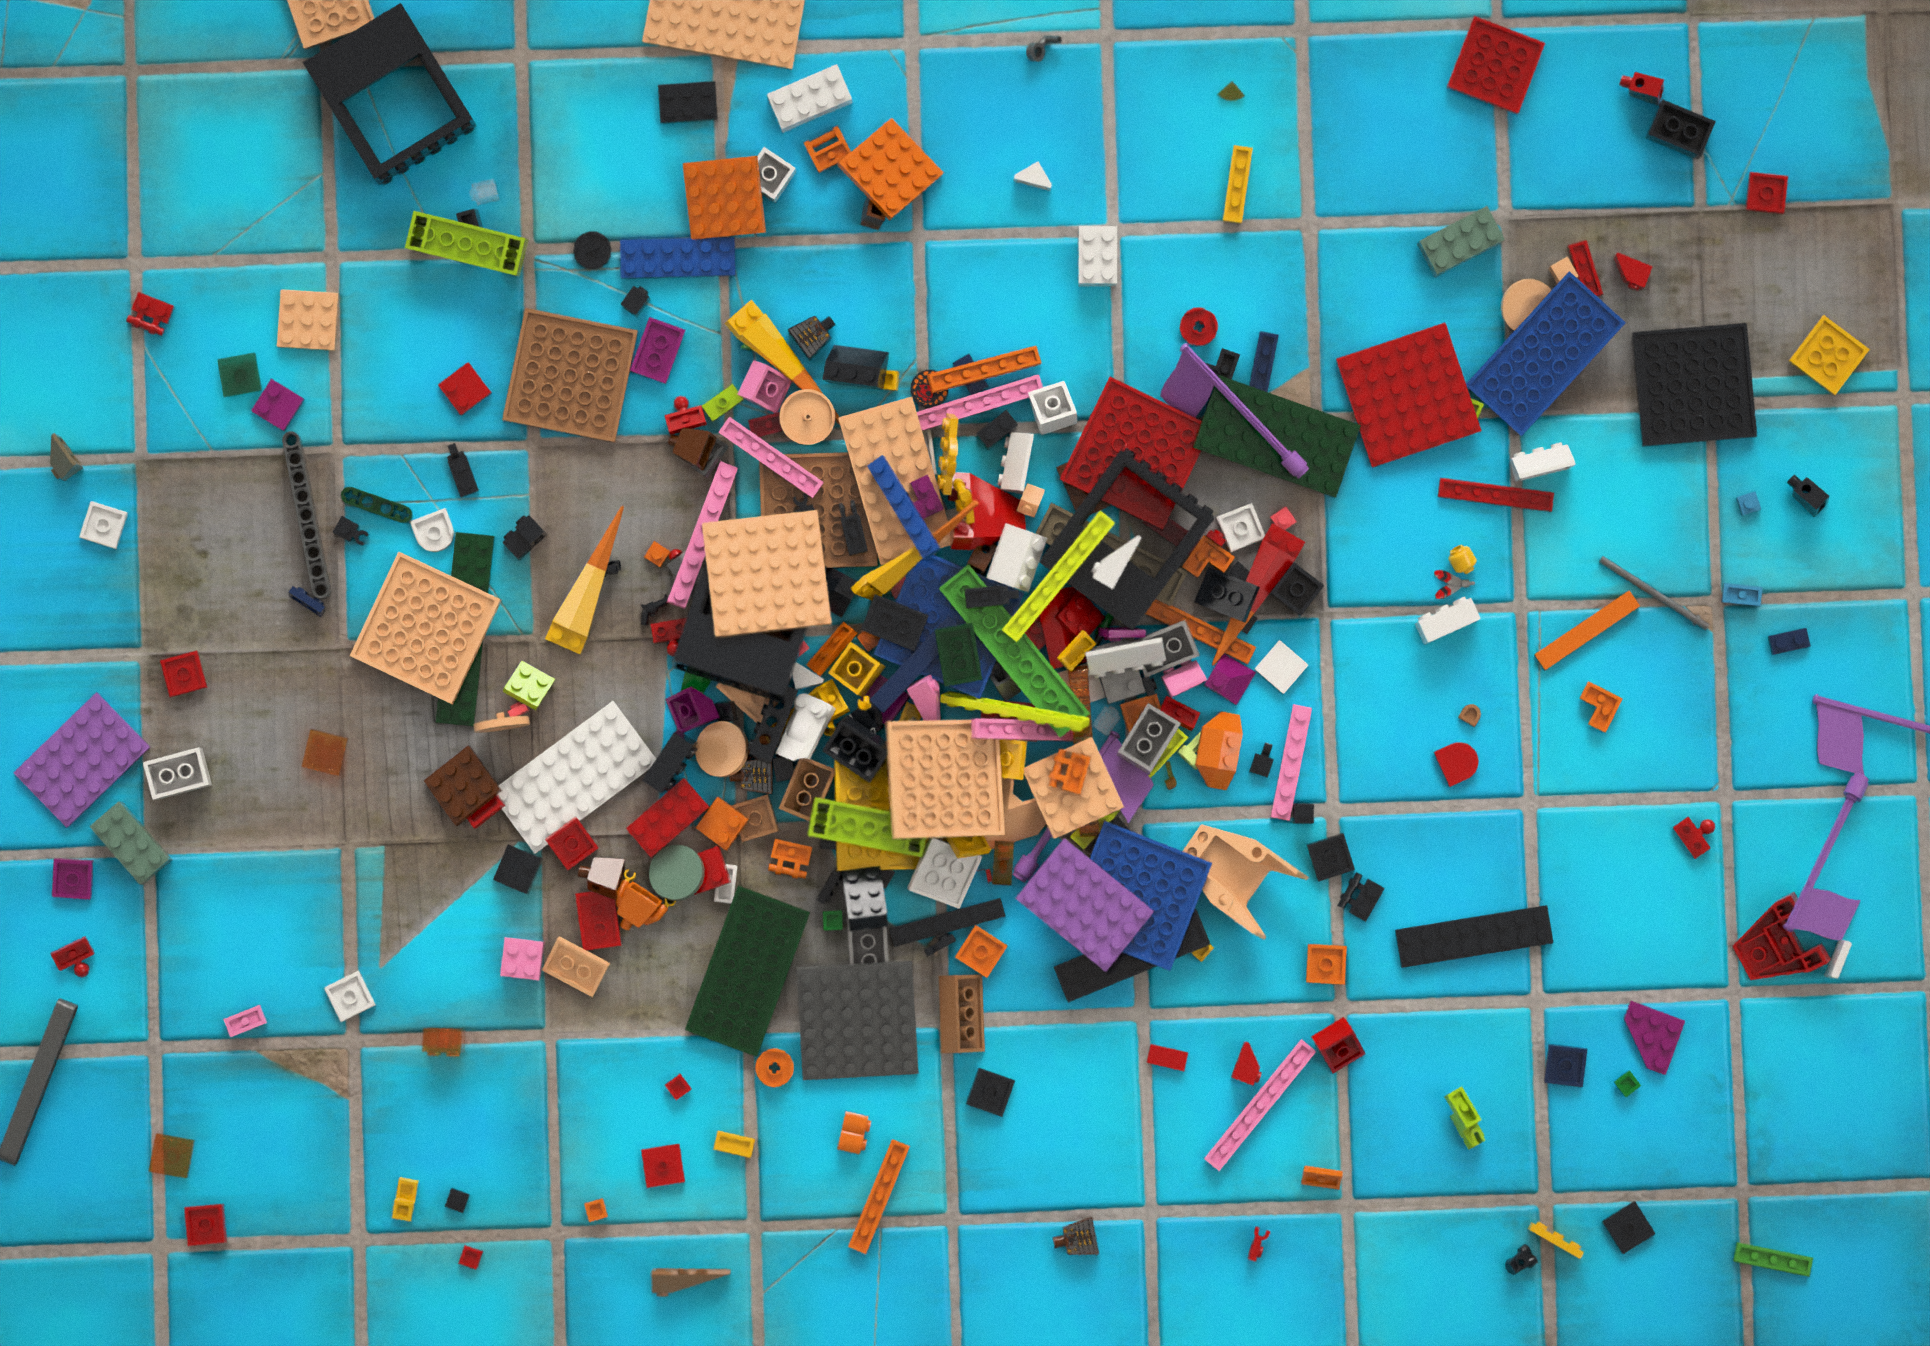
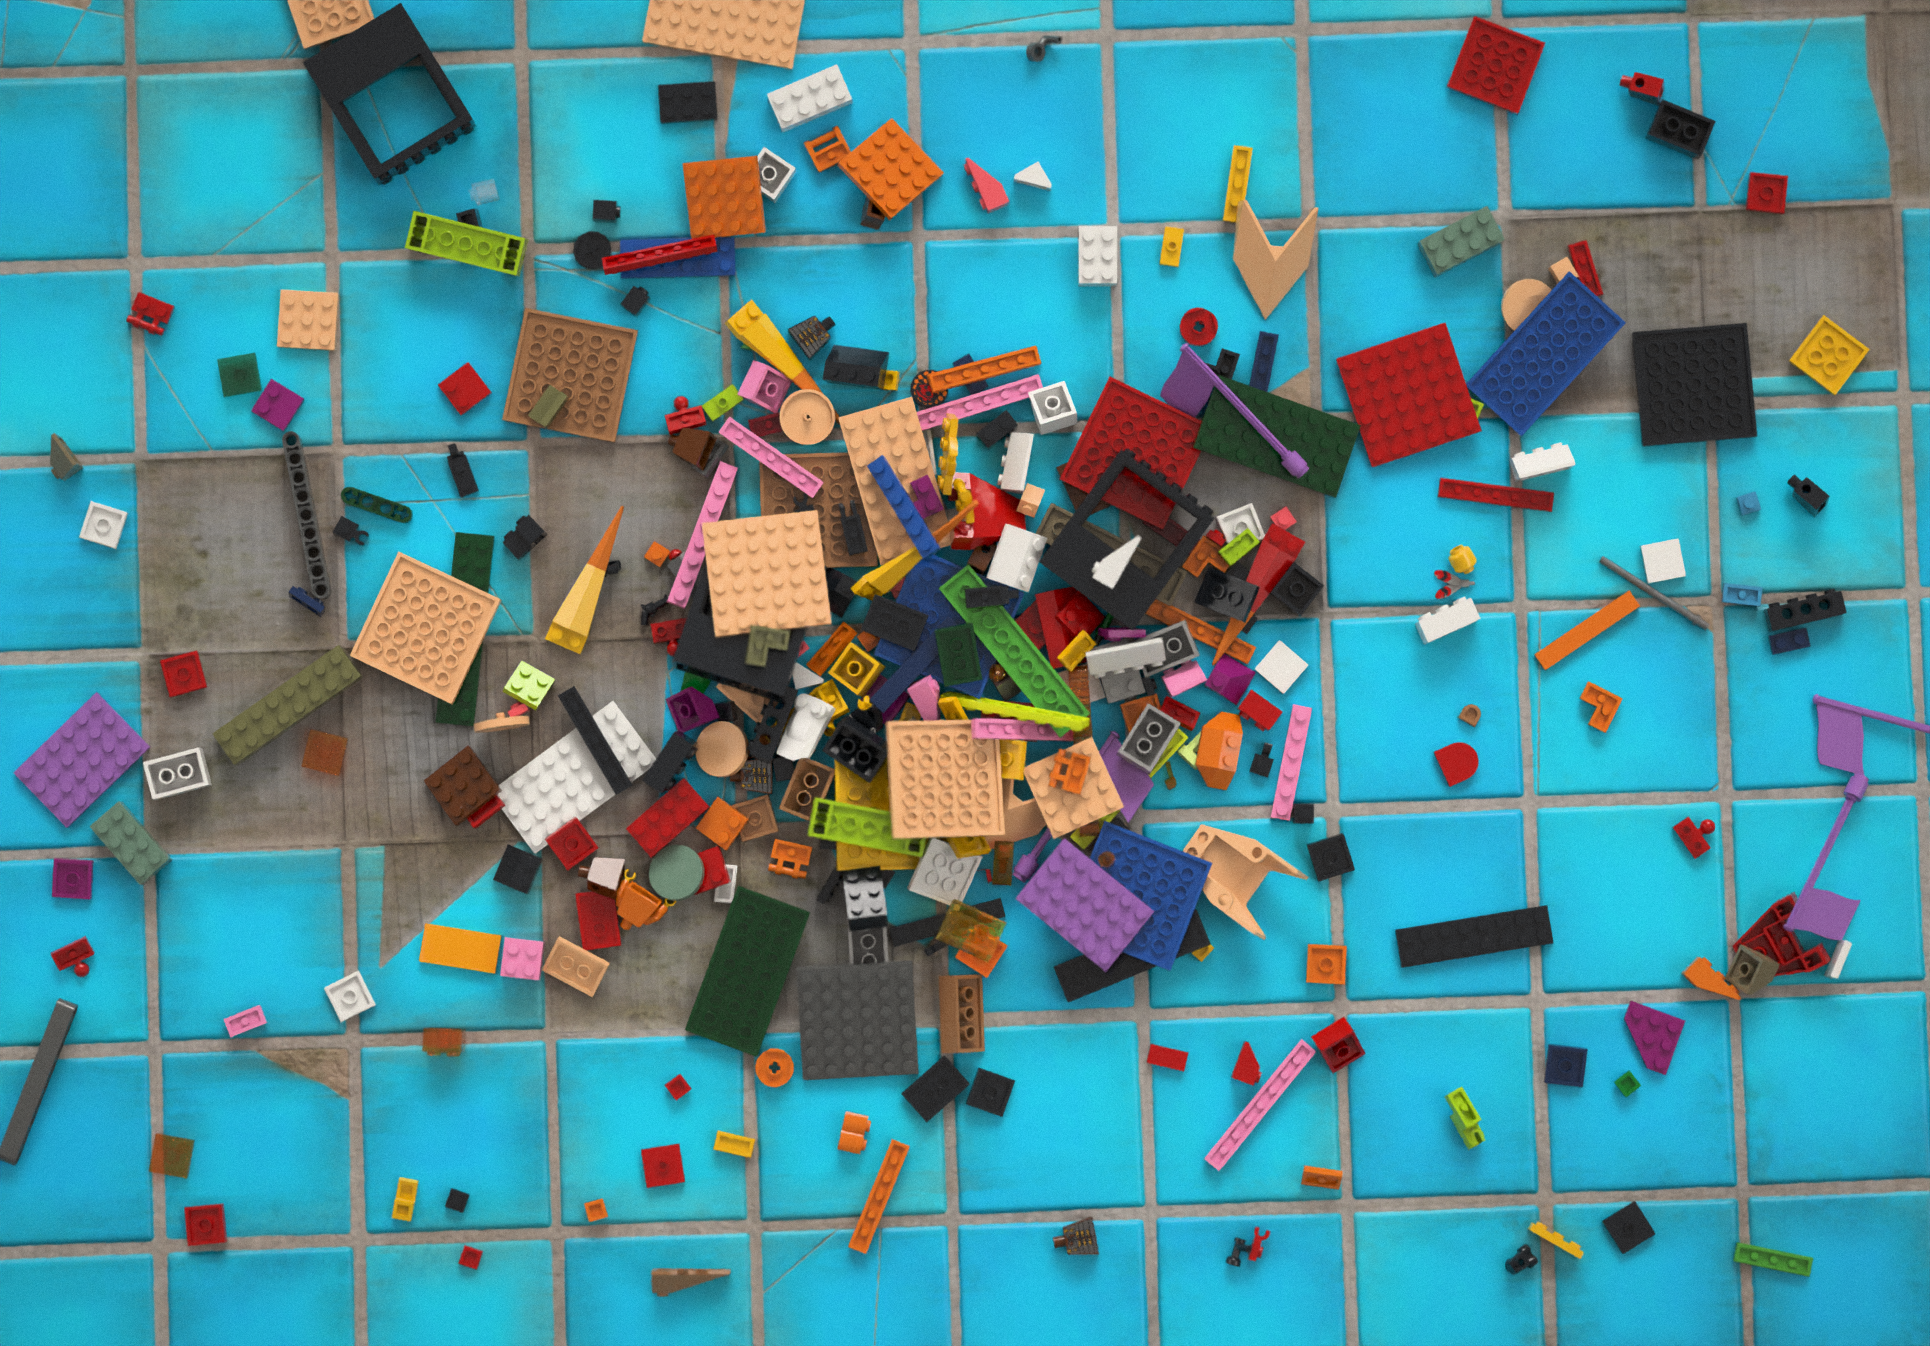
white tile [410,508,454,552] -> none
magenta plate [630,317,686,384] -> none
green plate [823,910,843,931] -> none
neon yellow plate [1002,510,1115,642] -> none
clear brick [1092,706,1120,736] -> none
tile [1218,81,1245,101] -> none
black plate [1337,872,1385,922] -> none
red slope [1614,252,1653,291] -> none
none -> olive brick [212,645,363,766]
none -> light orange tile [419,923,502,974]
none -> olive panel [528,385,569,429]
none -> black plate [558,686,633,795]
none -> black brick [592,200,621,223]
none -> red plate [602,234,718,275]
none -> olive plate [745,625,790,666]
none -> black plate [901,1055,970,1122]
none -> clear yellow brick [935,899,1006,962]
none -> yellow plate [938,696,968,720]
none -> coral slope [964,158,1009,213]
none -> clear orange plate [989,664,1005,682]
none -> clear orange hinge [1098,851,1115,868]
none -> yellow plate [1159,226,1184,267]
none -> lime plate [1218,528,1260,567]
none -> black piece [1225,1237,1252,1267]
none -> light nougat windscreen [1233,200,1319,320]
none -> red brick [1237,689,1282,732]
none -> white tile [1640,538,1686,583]
none -> orange slope [1681,957,1741,1000]
none -> dark tan slope [1725,944,1780,995]
none -> black brick [1764,589,1847,632]

